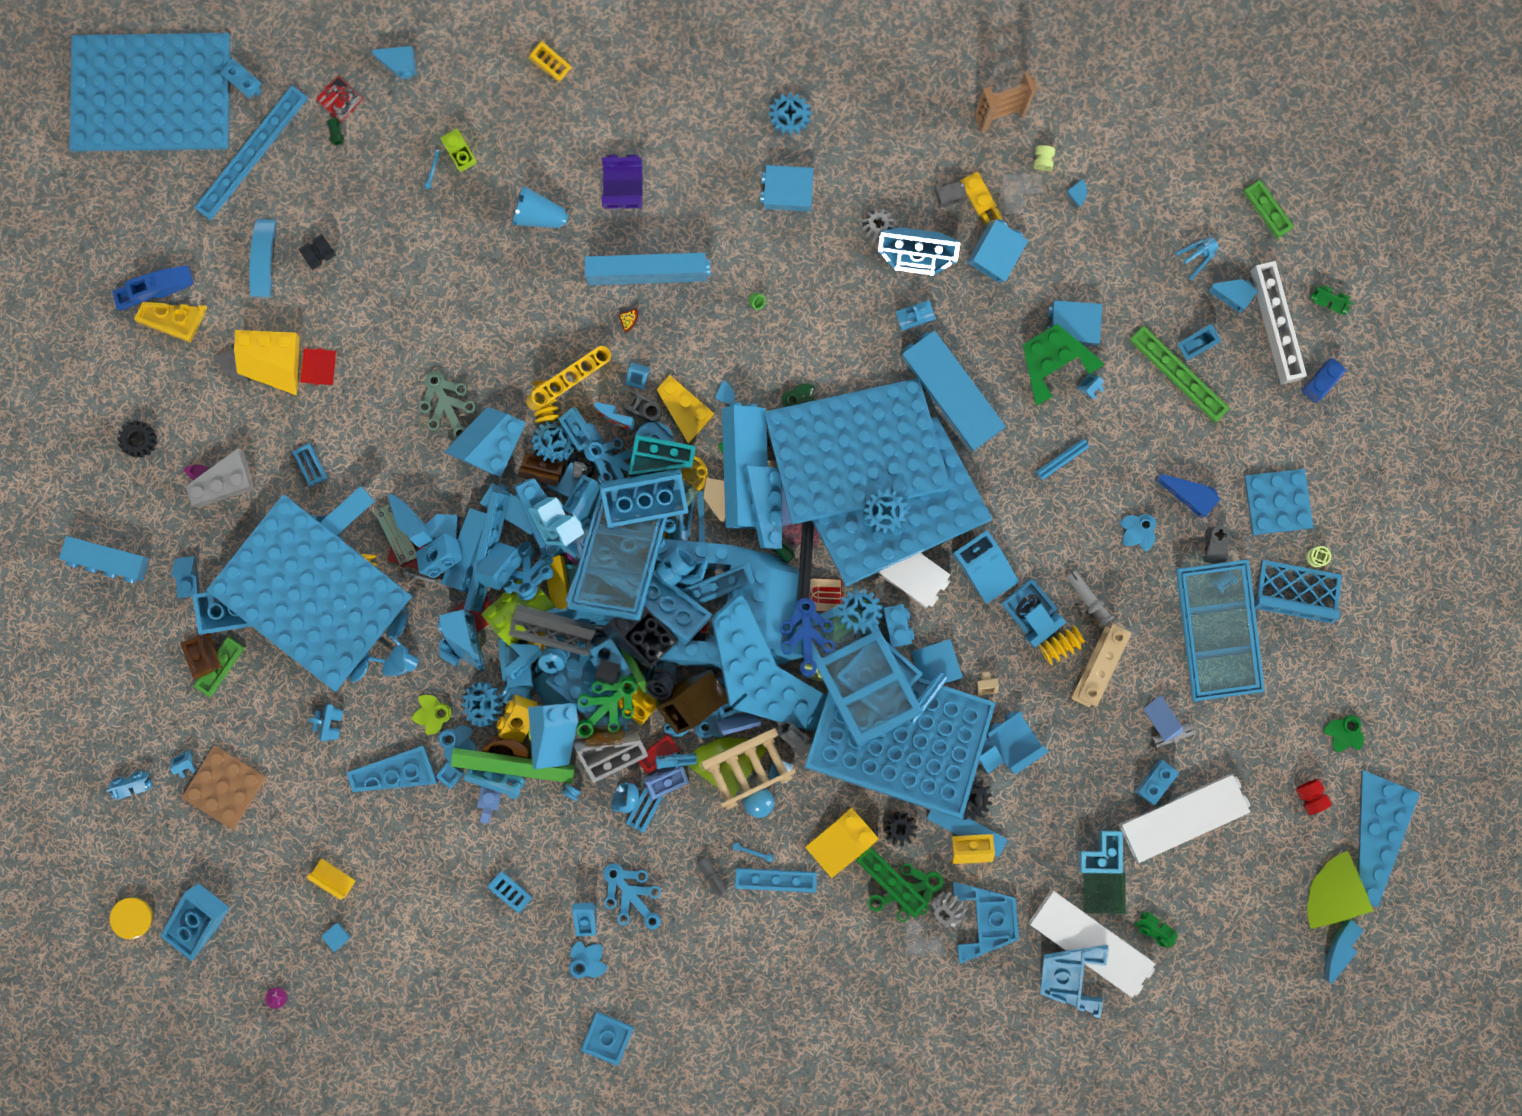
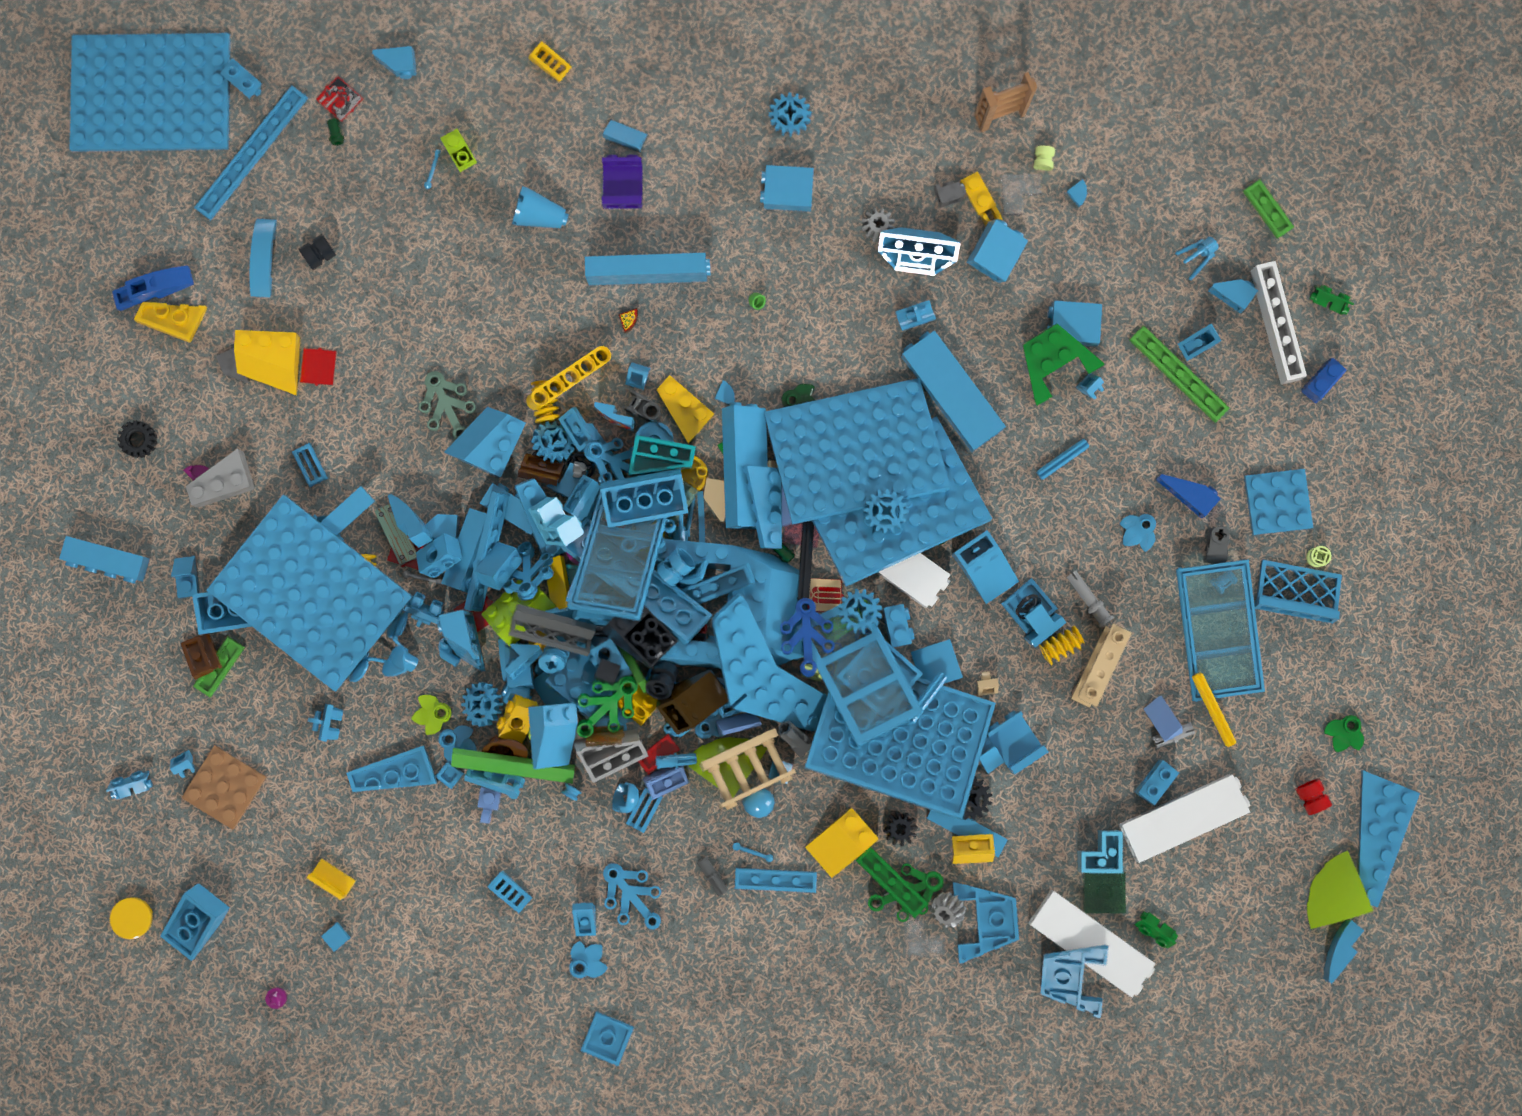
none -> dark azure hips [404,592,444,628]
none -> dark azure slope [603,120,647,152]
none -> yellow axle [1192,672,1236,747]

